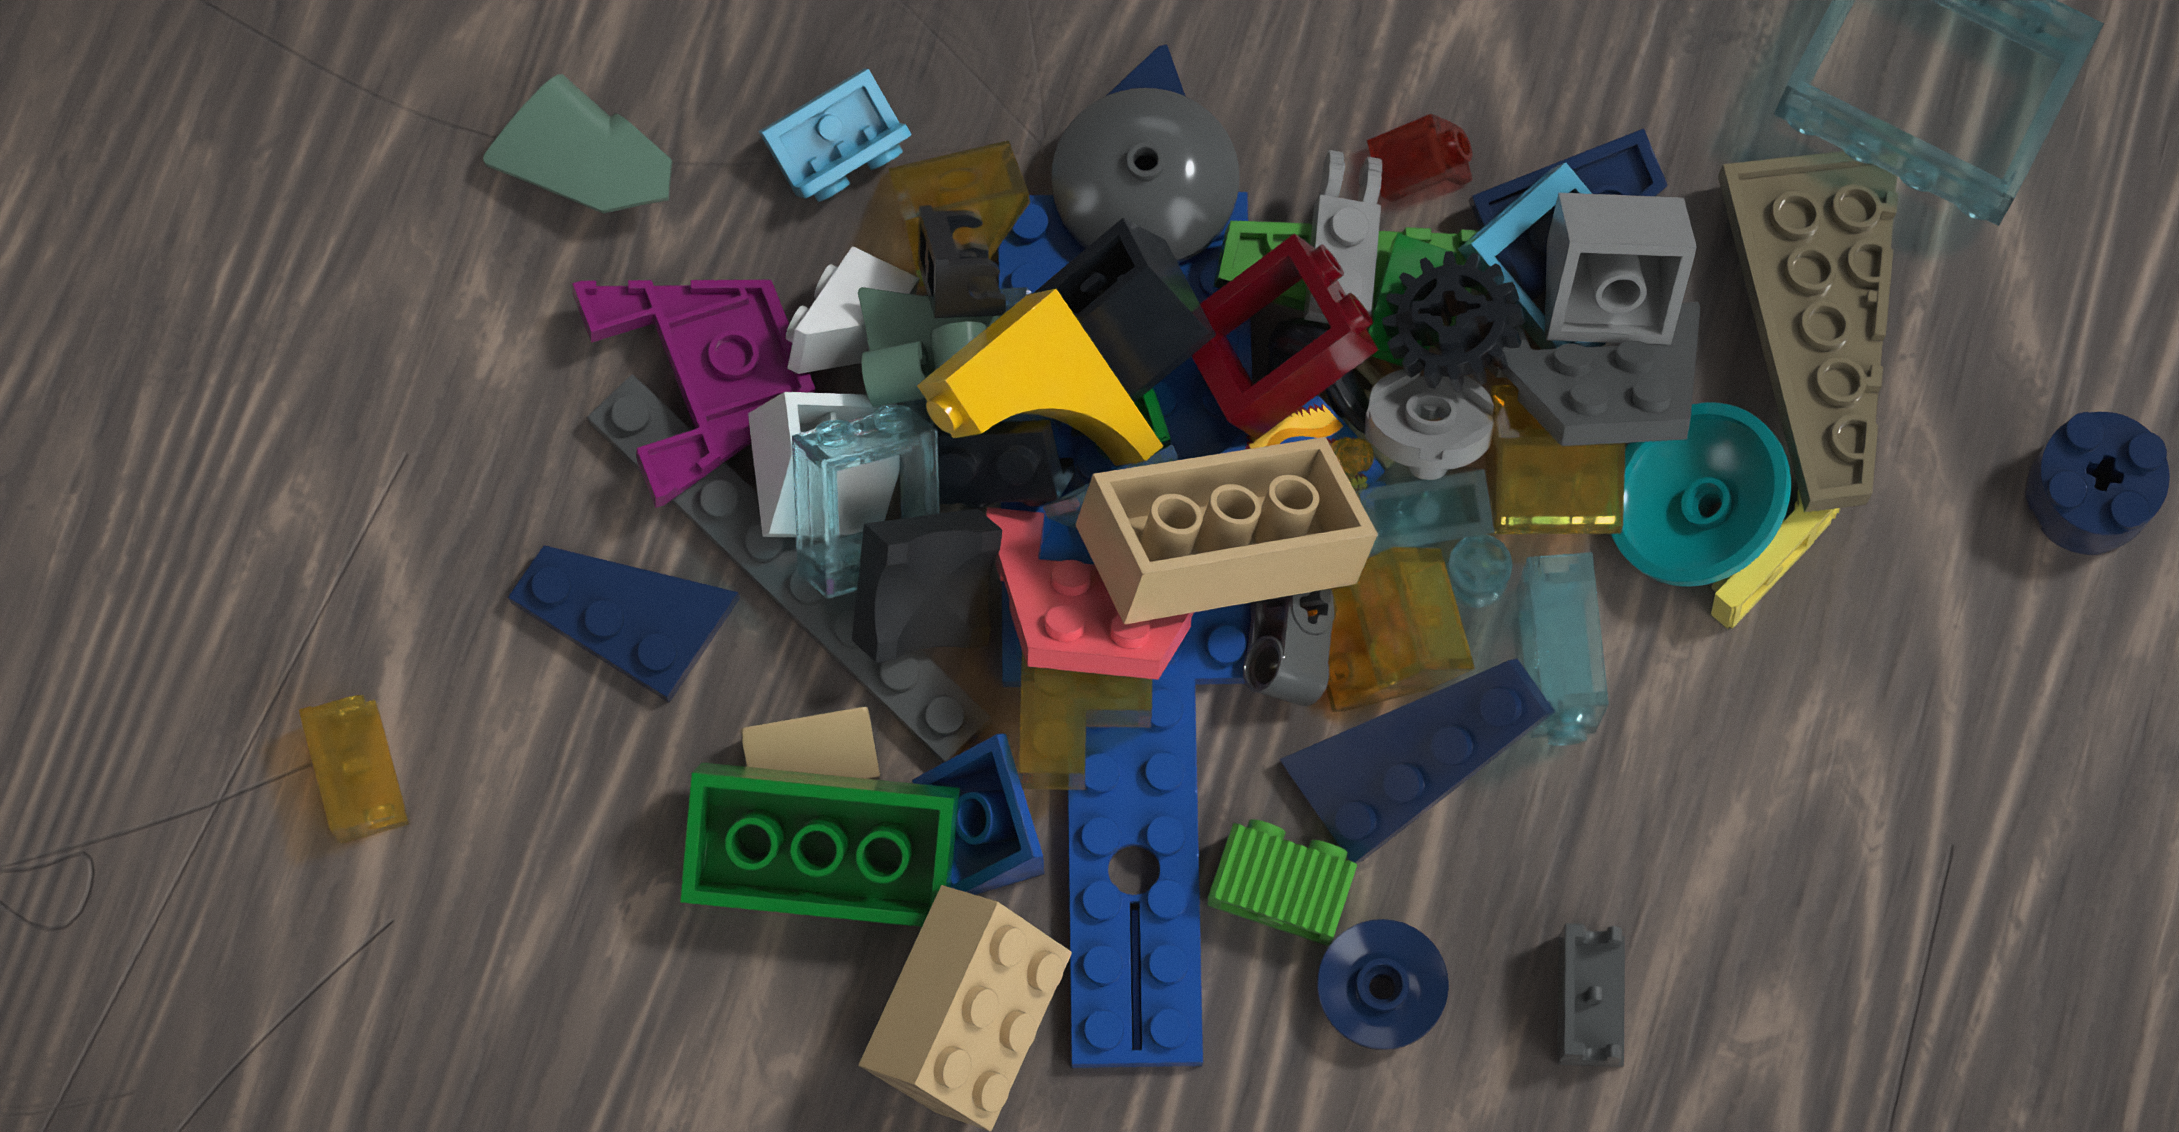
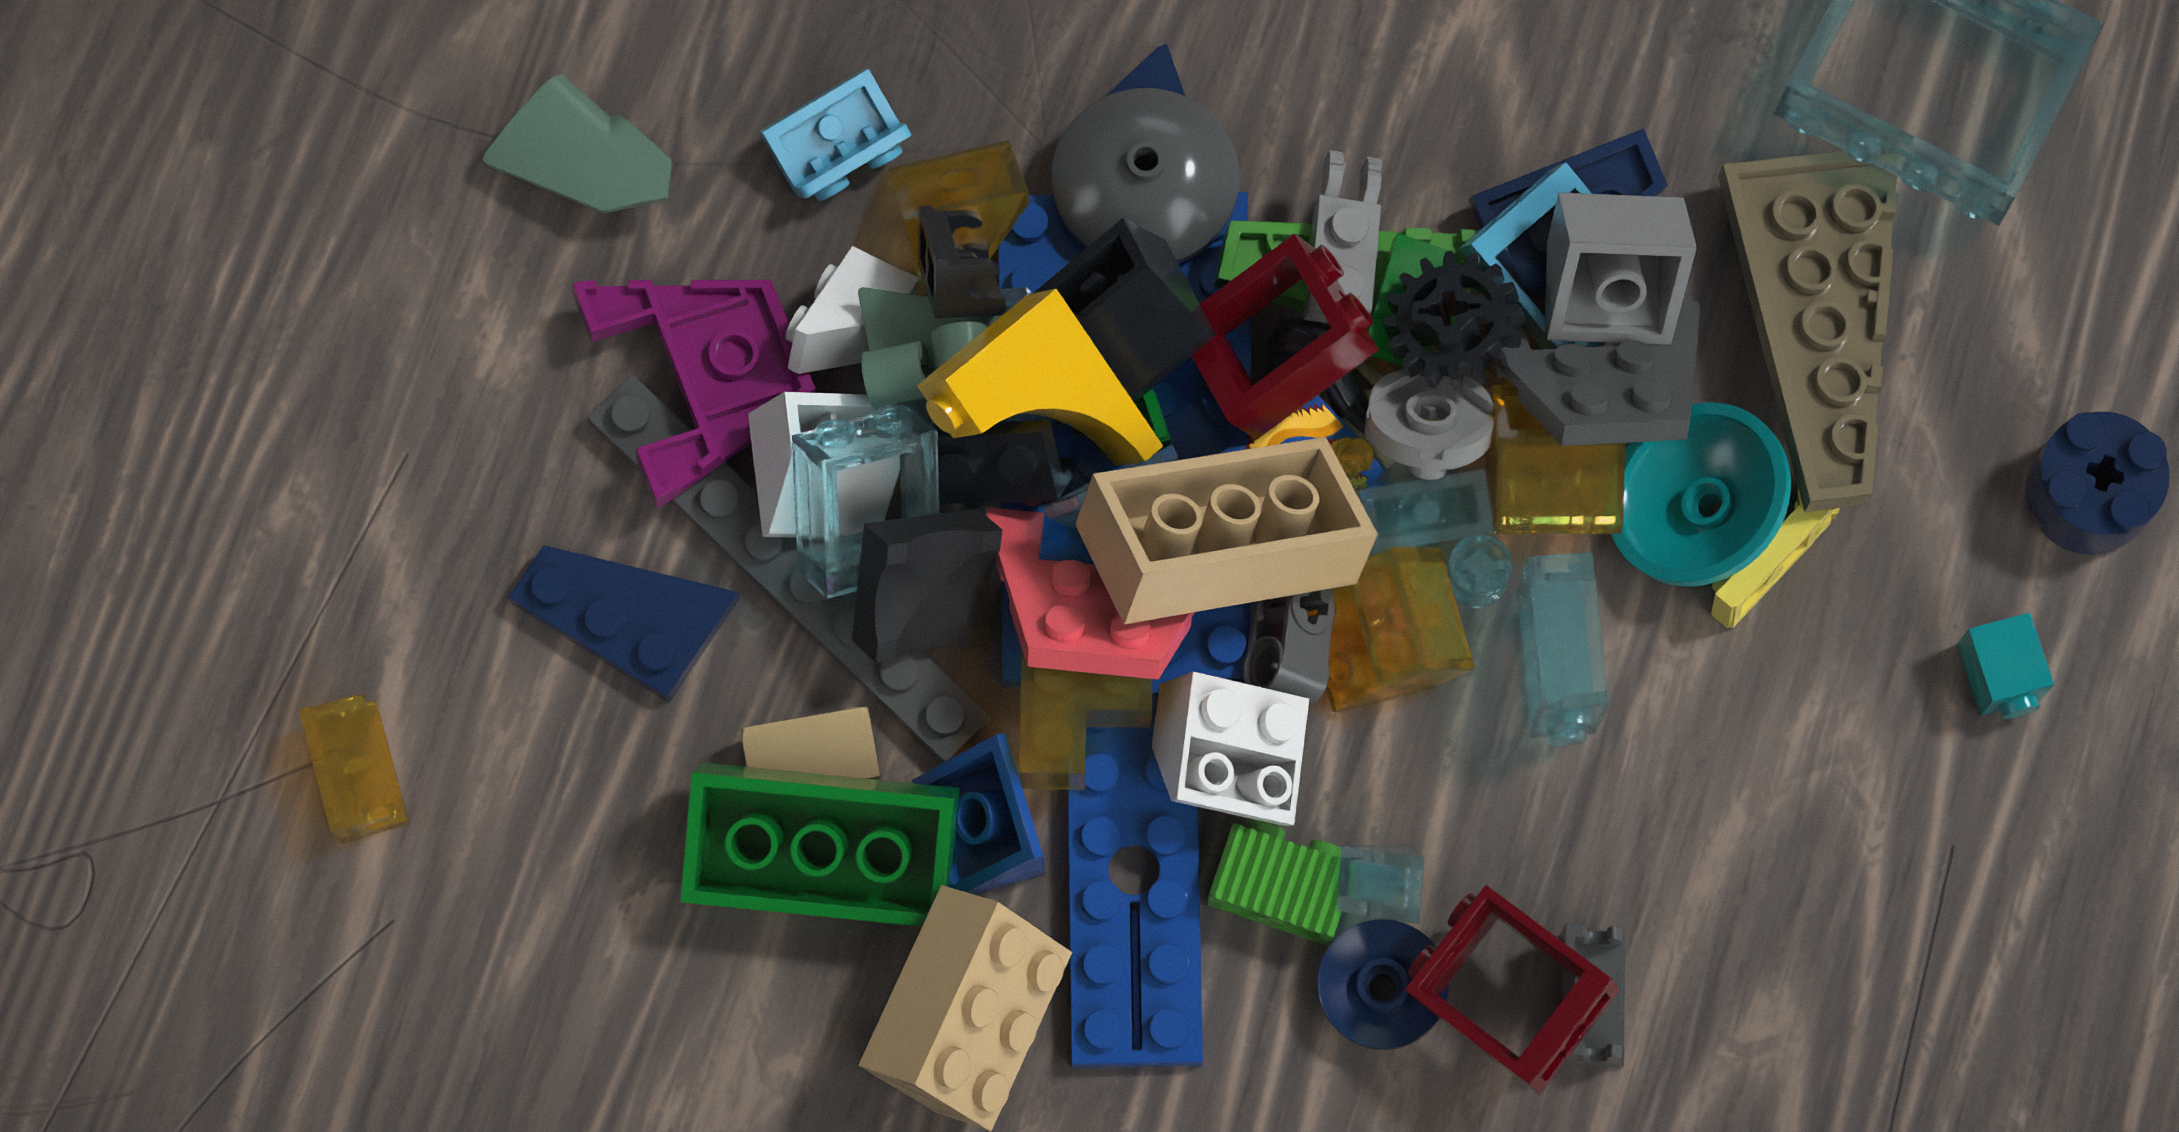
dark blue wing [1279,658,1555,863] -> none
clear red bracket [1367,113,1473,202] -> none
none -> white slope [1152,672,1309,827]
none -> clear light blue slope [1337,845,1425,923]
none -> dark red window [1405,885,1620,1095]
none -> teal brick [1957,612,2054,719]

